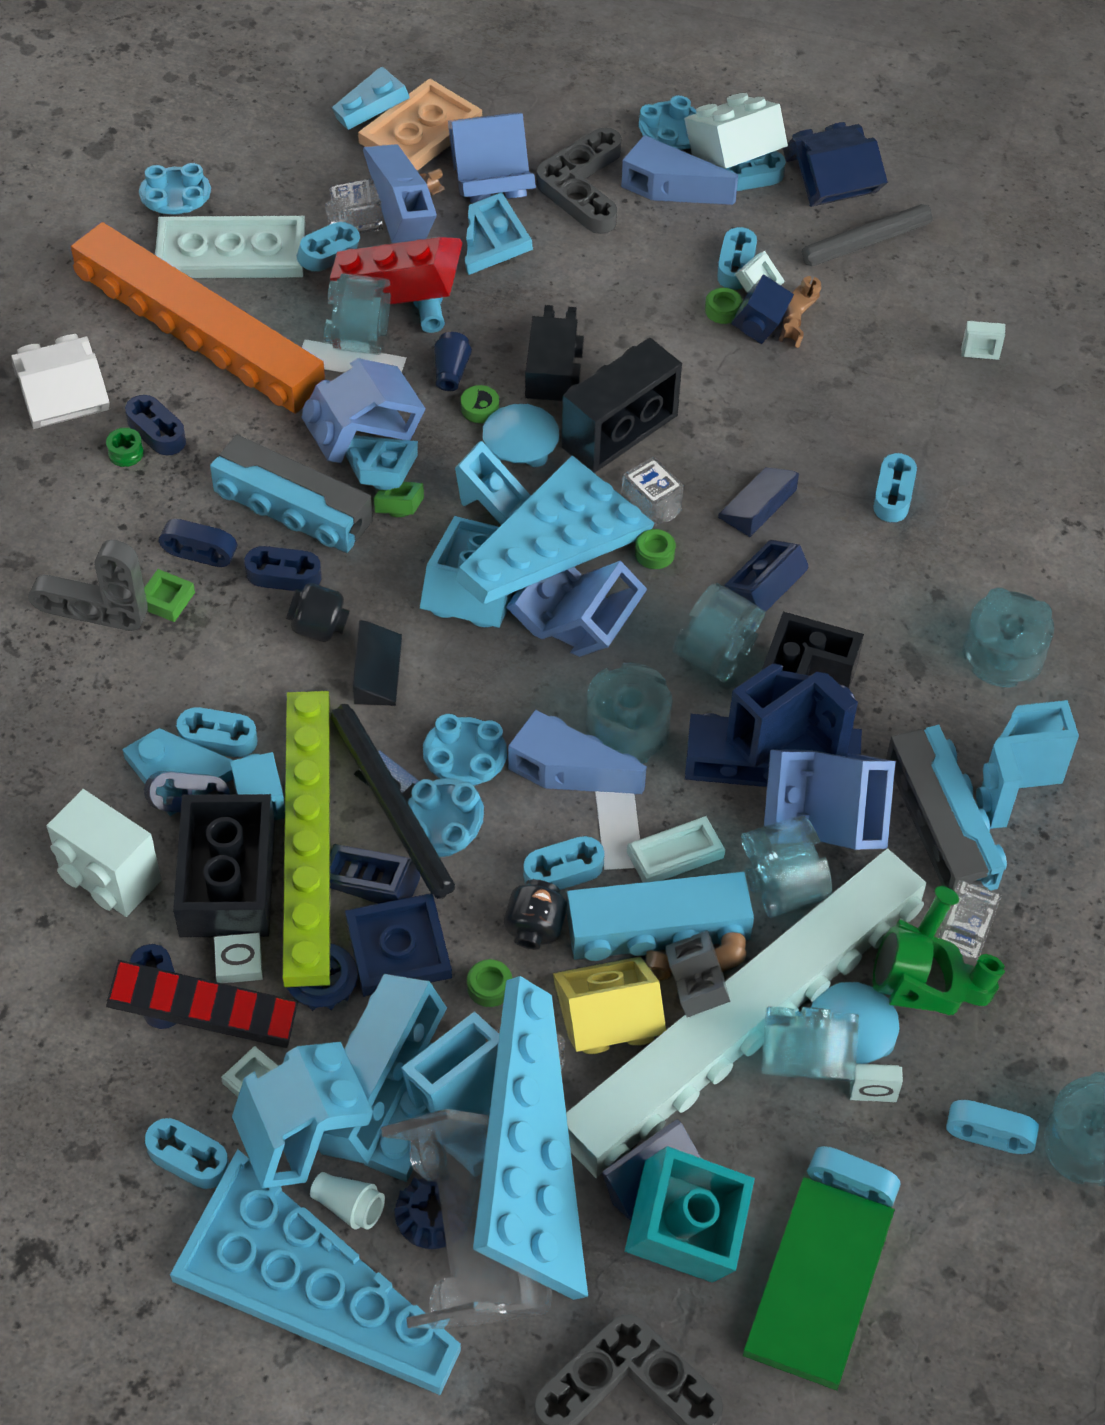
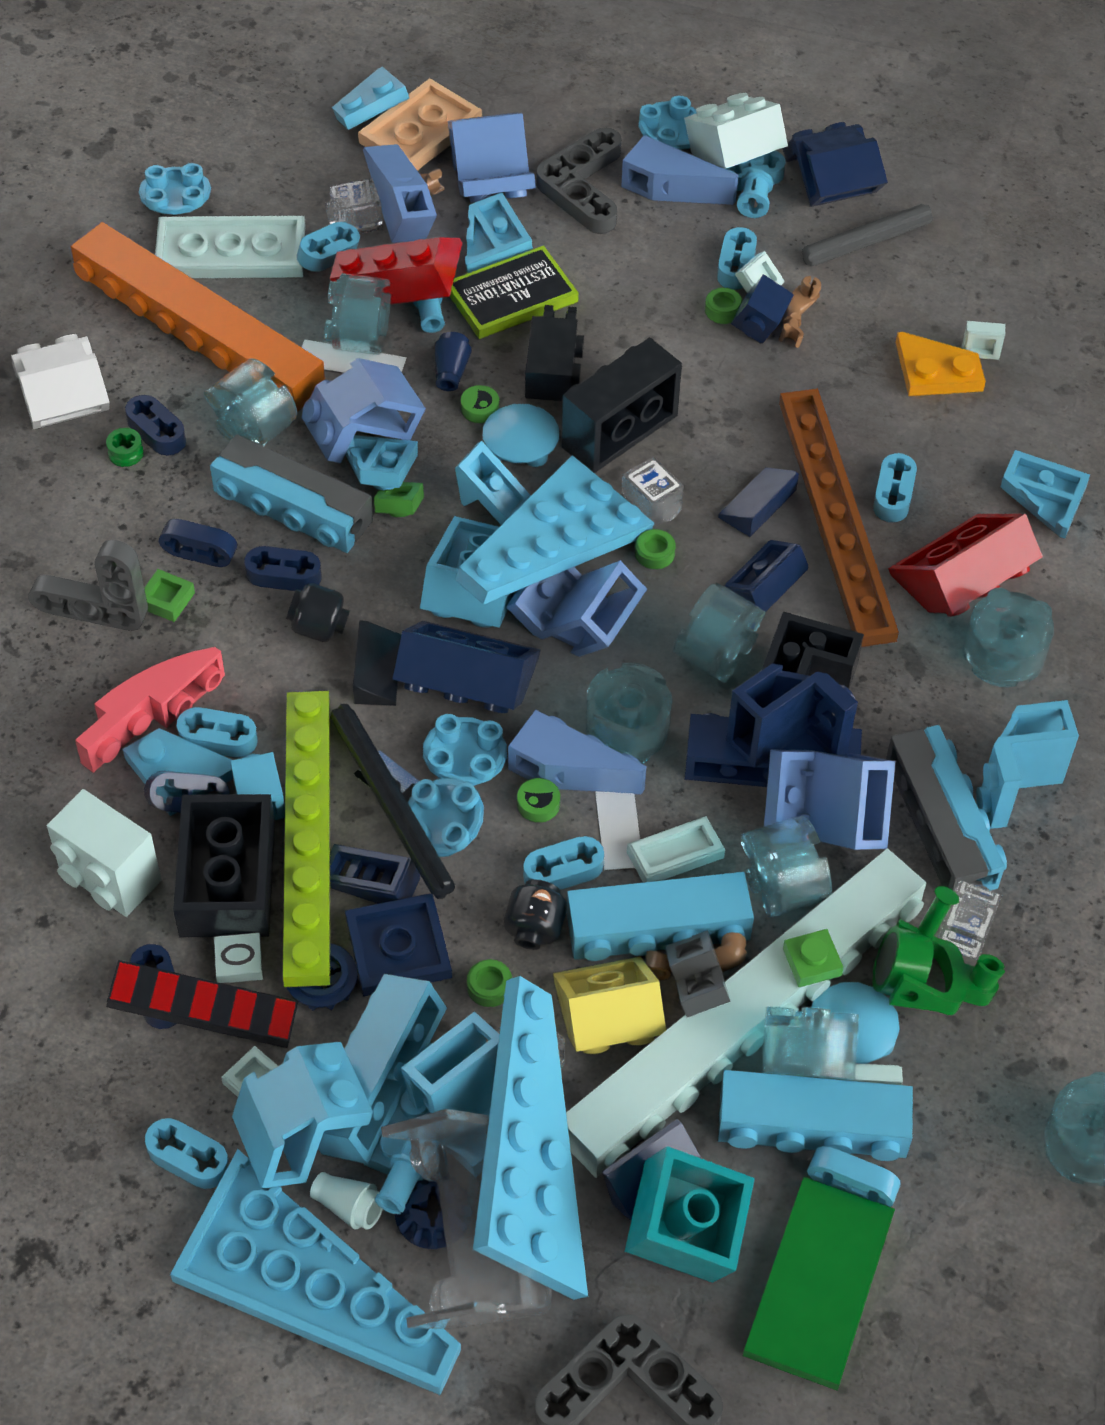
medium azure beam [946,1100,1039,1154] -> none
none -> coral slope [75,647,225,773]
none -> clear light blue brick [204,358,297,446]
none -> medium azure axle [375,1121,439,1214]
none -> dark blue slope [393,621,541,713]
none -> tile [450,245,579,339]
none -> bright green tile [517,778,560,823]
none -> medium azure brick [718,1070,913,1161]
none -> medium azure bush [737,169,774,218]
none -> dark orange plate [779,388,899,647]
none -> bright green plate [783,929,844,988]
none -> red slope [888,514,1043,617]
none -> light orange wing [895,332,986,396]
none -> medium azure wing [1001,450,1090,538]

